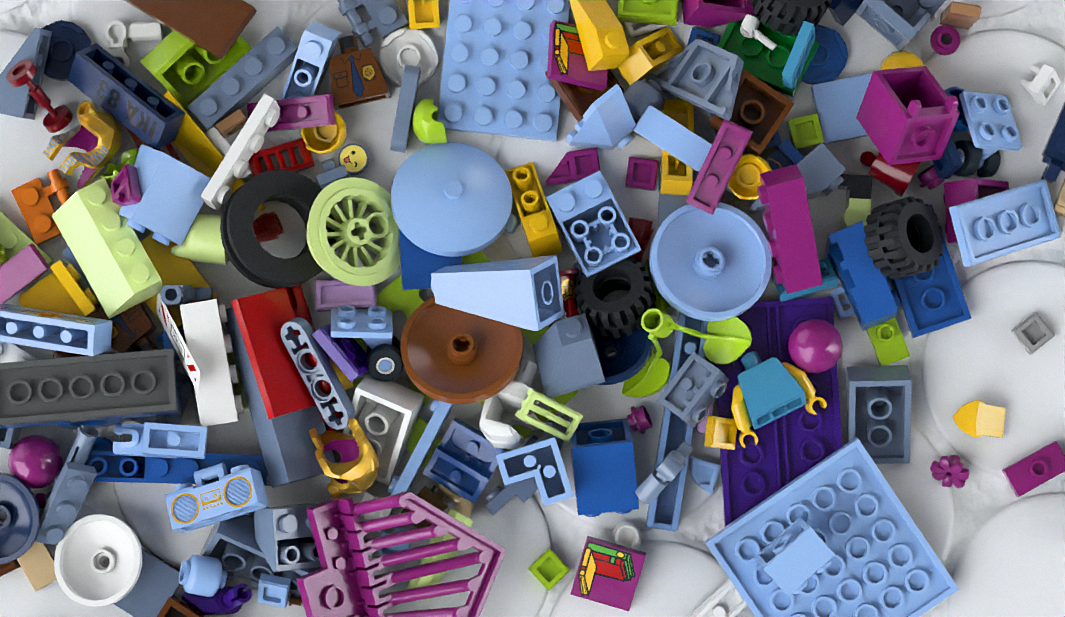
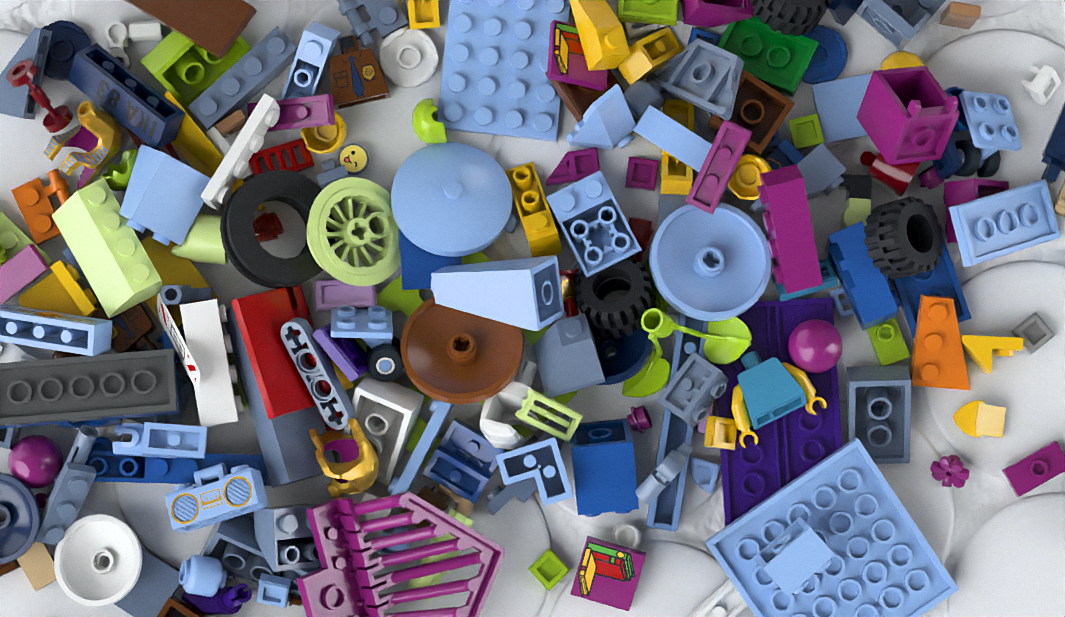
magenta tile [110,163,142,207] -> none
sand blue beam [390,64,421,153] -> none
white hand [740,14,777,51] -> none
dark azure tile [782,21,815,89] -> none
magenta plate [930,25,961,55] -> none
none -> orange wing [910,294,970,391]
none -> yellow slope [960,335,1023,374]

